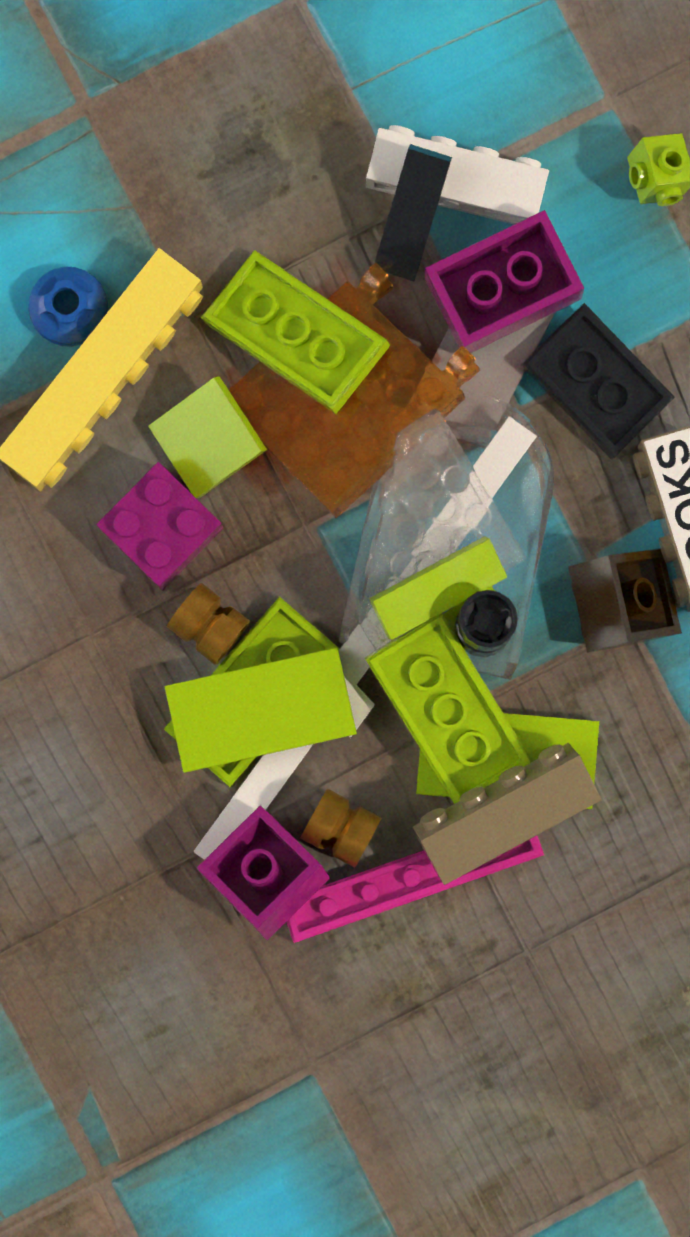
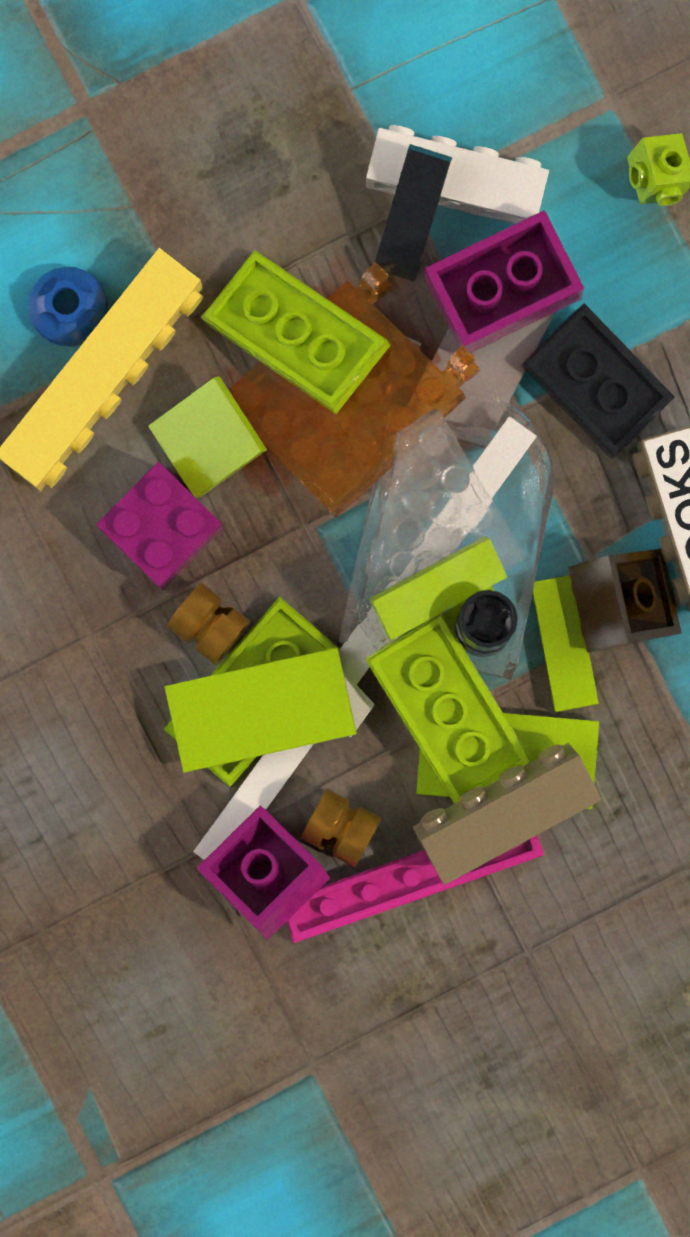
none -> lime tile [530,575,599,713]

